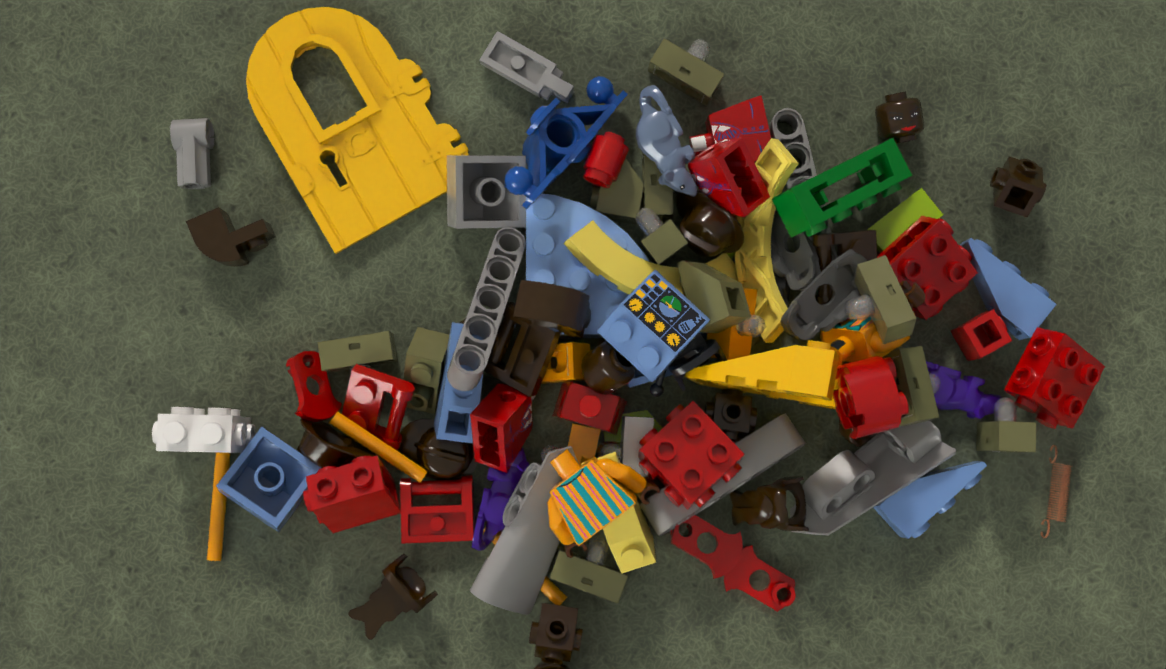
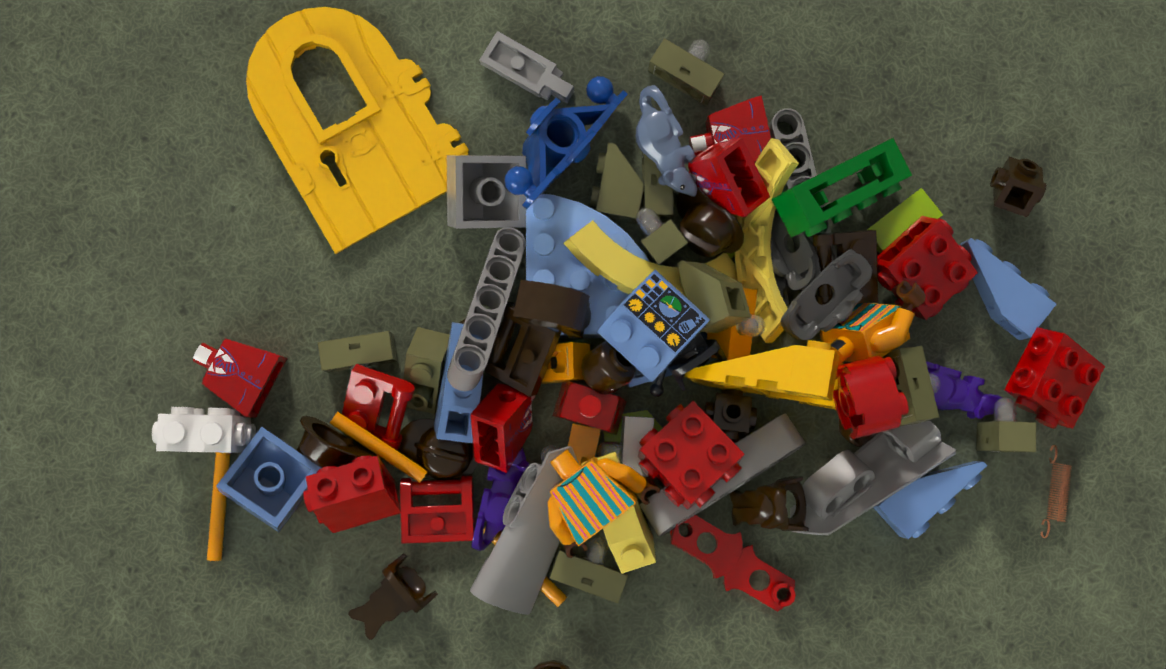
light grey piece [170,118,214,189] -> none
dark brown brick [186,207,276,267] -> none
red piece [286,351,342,422] -> none
dark brown brick [529,603,583,665] -> none
red brick [583,132,629,188] -> none
olive piece [845,255,916,344] -> none
dark brown head [875,91,925,144] -> none
red brick [950,309,1012,361] -> none
none -> red torso [193,338,287,418]

